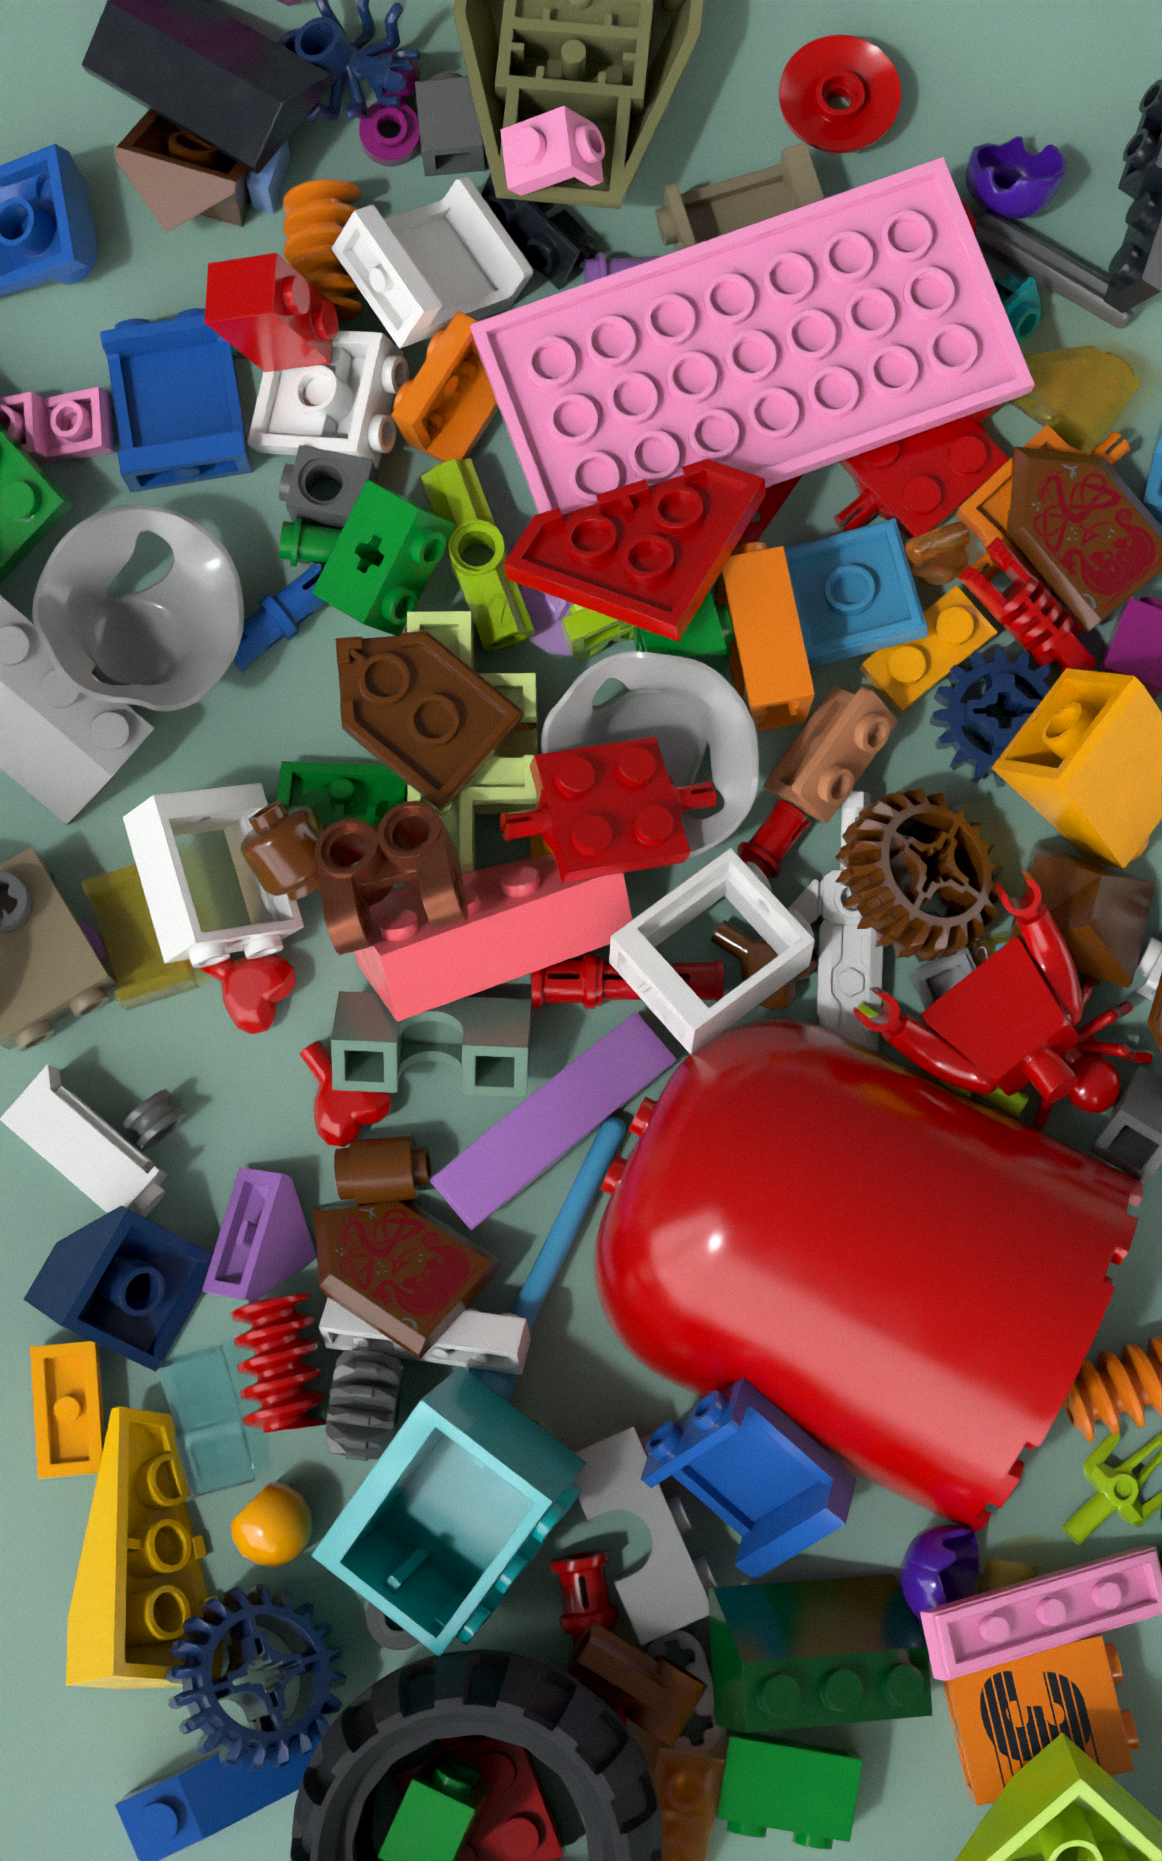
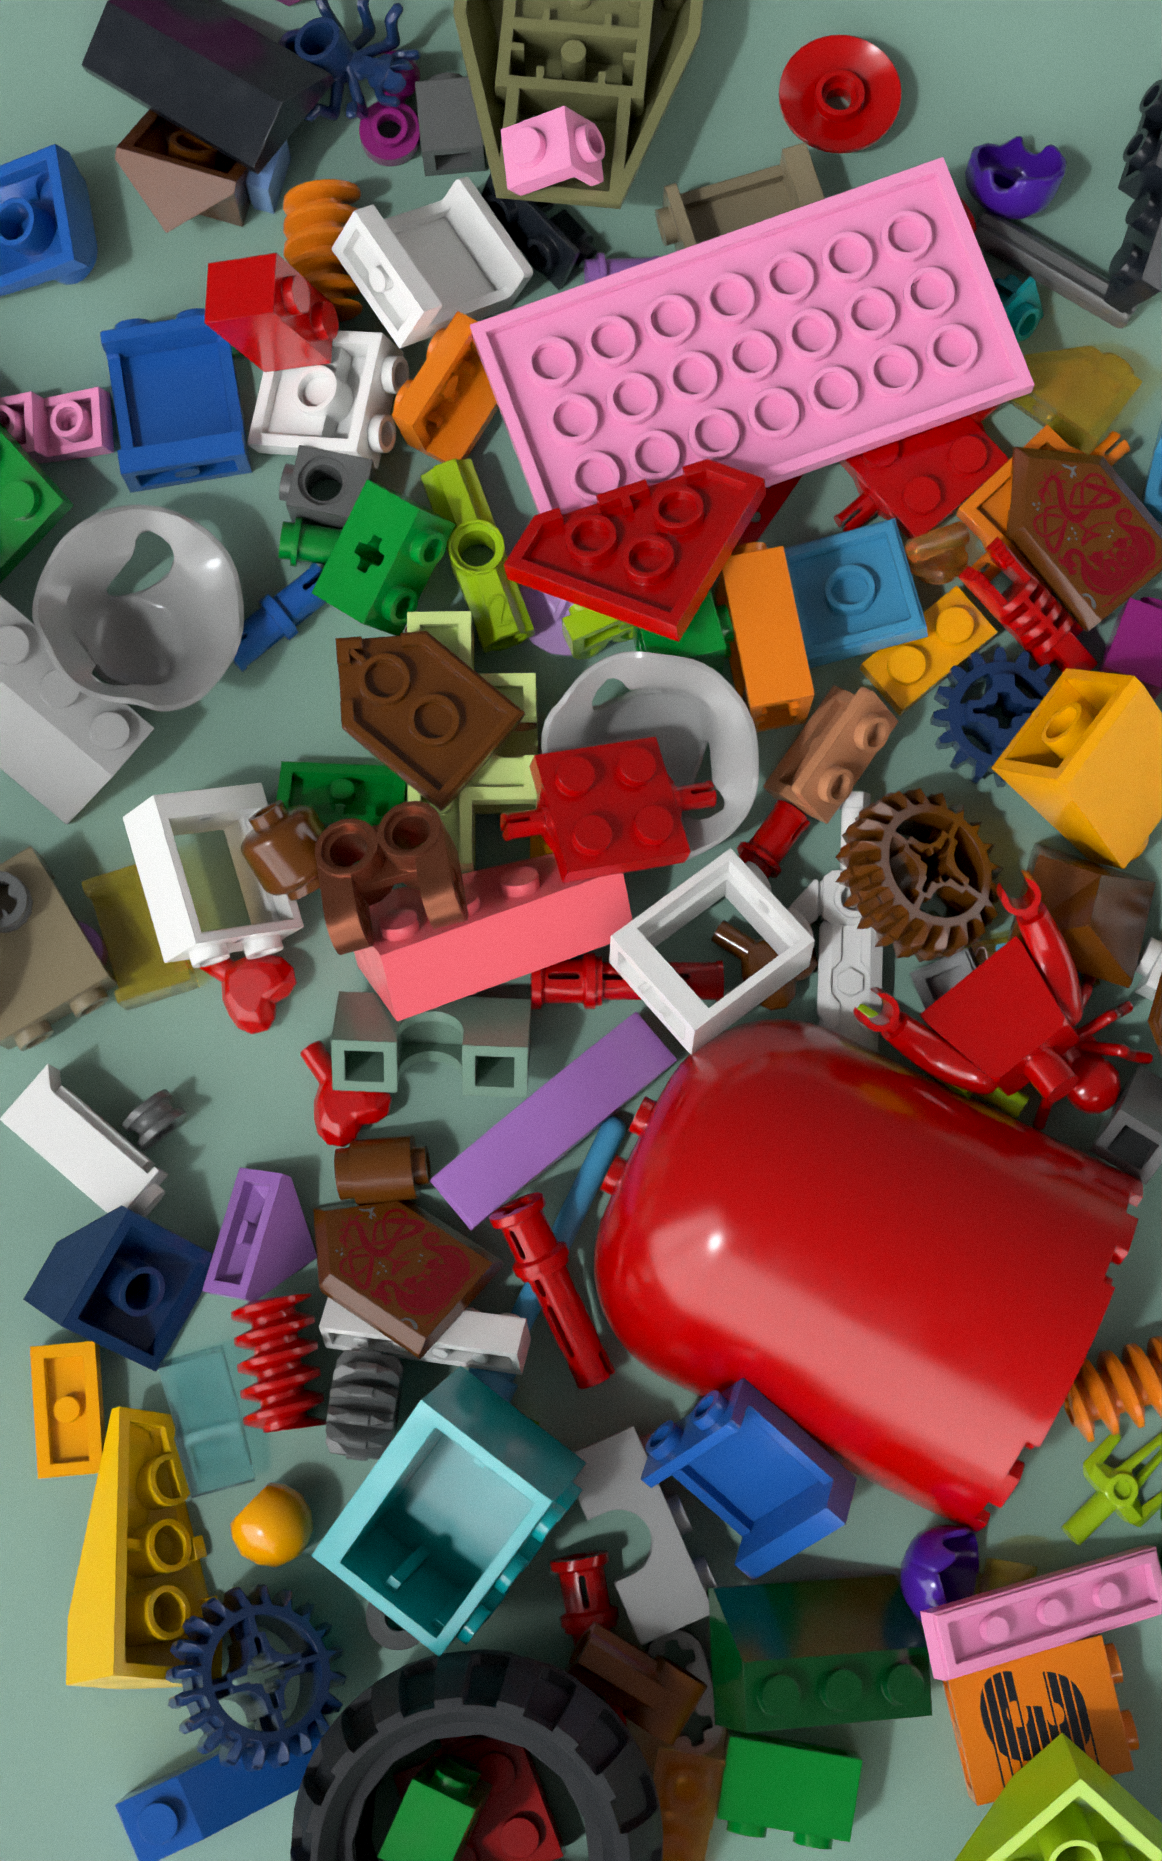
none -> red pin [489,1192,615,1389]

